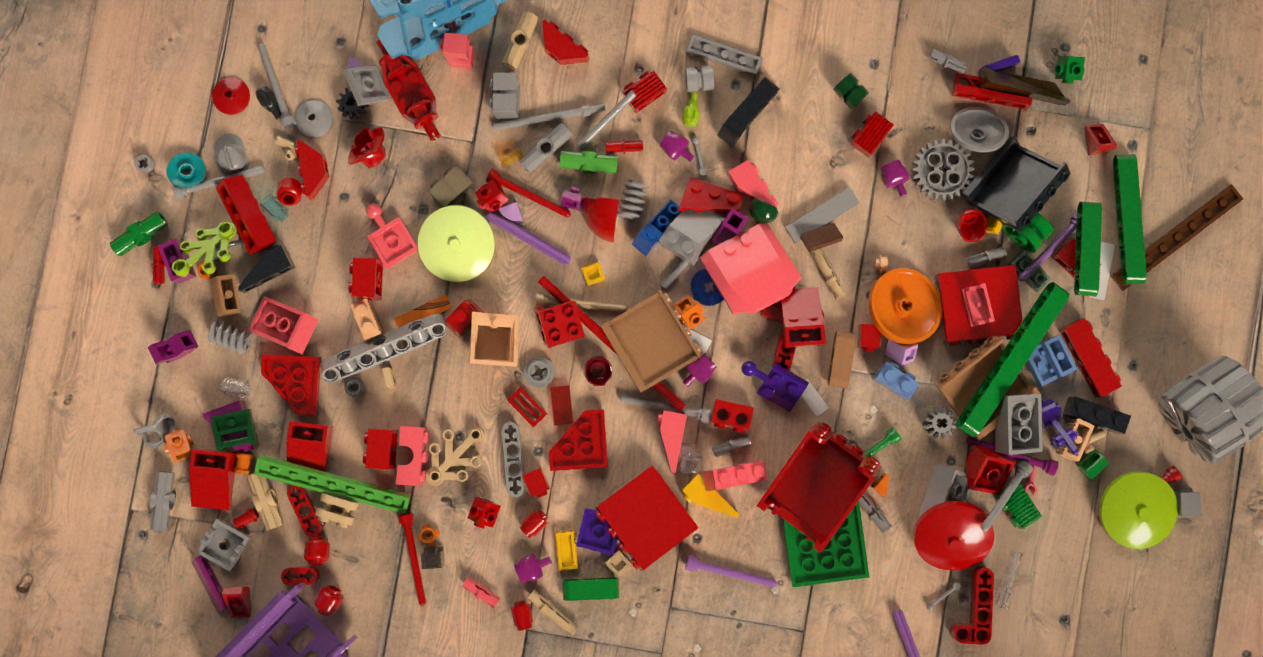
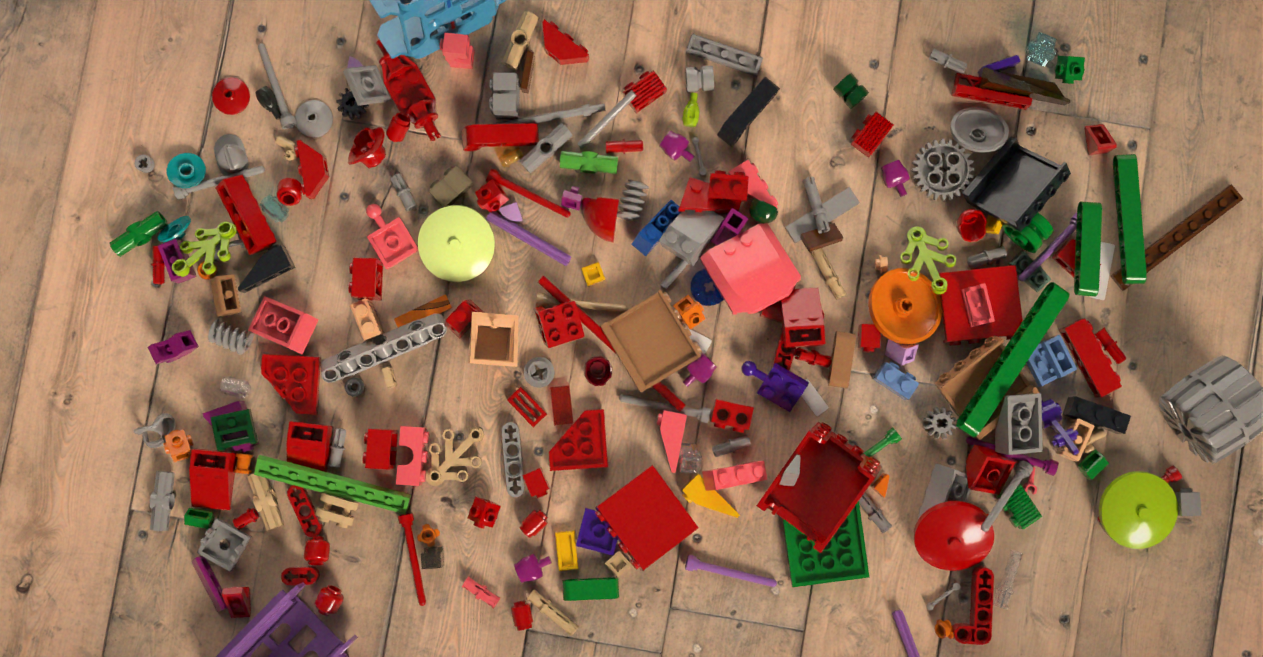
none -> teal dish [158,216,191,243]
none -> green piece [184,508,214,529]
none -> light grey axle [328,428,346,467]
none -> red brick [386,113,410,142]
none -> light grey axle [391,173,417,211]
none -> red beam [461,123,539,151]
none -> reddish brown tile [520,51,535,94]
none -> red bracket [708,170,749,201]
none -> light grey slope [780,455,800,486]
none -> red pin [794,347,832,368]
none -> light grey pin [802,177,830,233]
none -> lime plant [900,227,956,294]
none -> orange plate [934,619,954,639]
none -> clear light blue brick [1026,32,1057,67]
none -> red axle [1094,327,1127,364]

